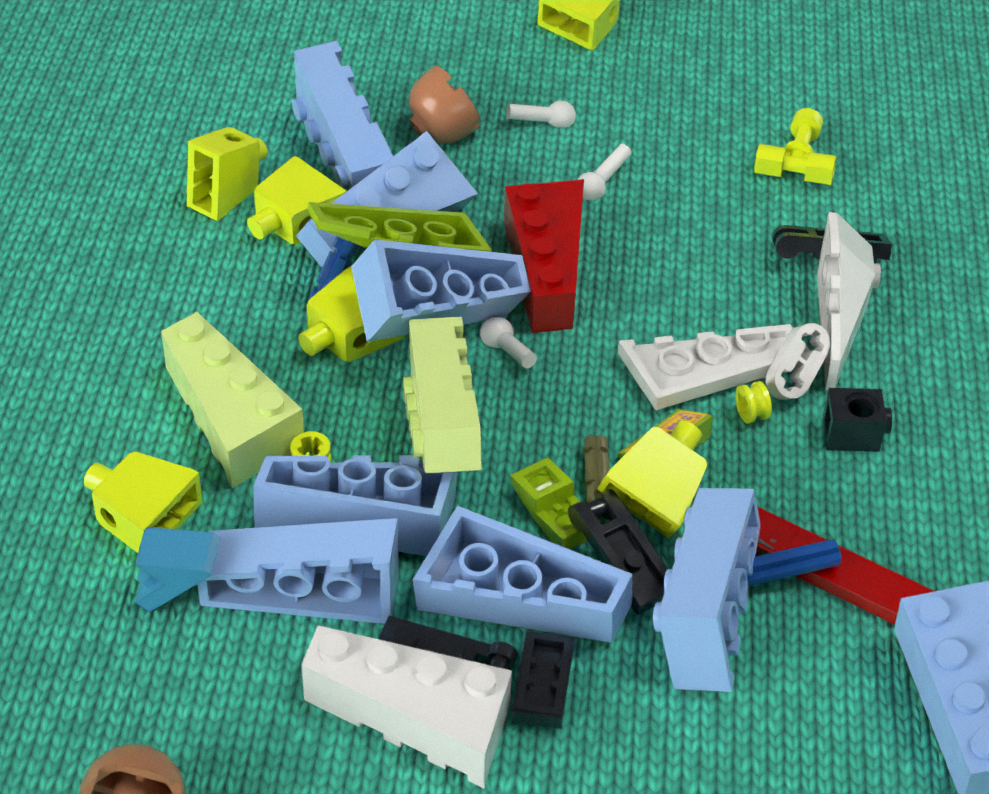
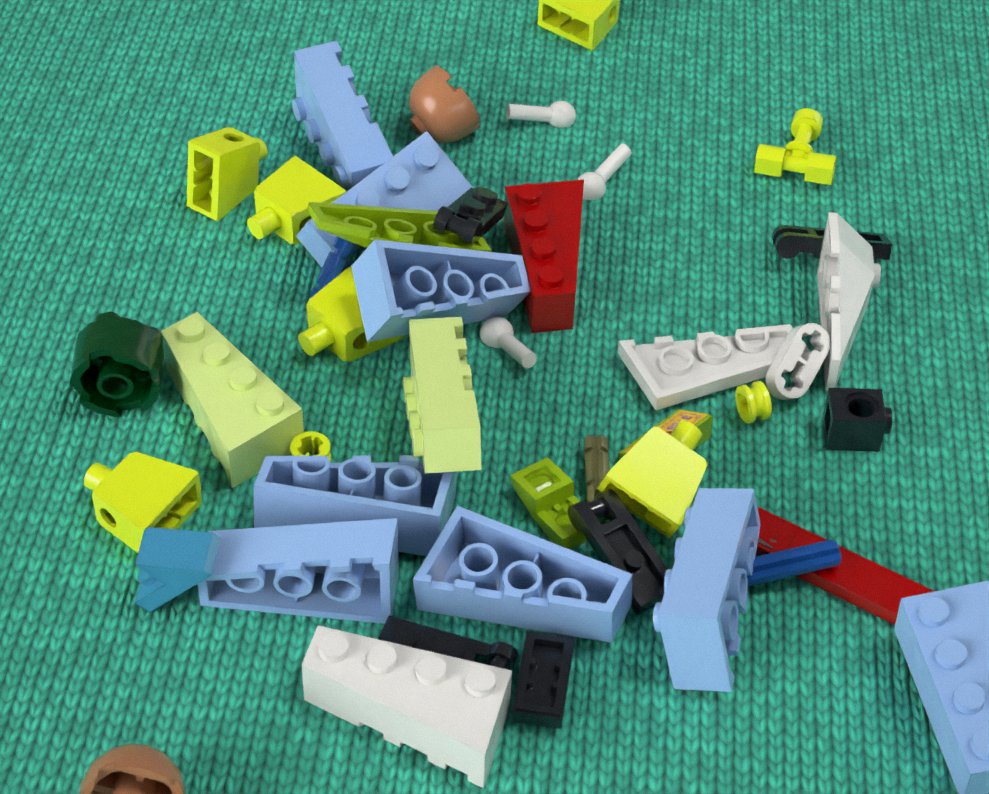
none -> dark green brick [70,312,164,417]
none -> black plate [433,187,508,246]

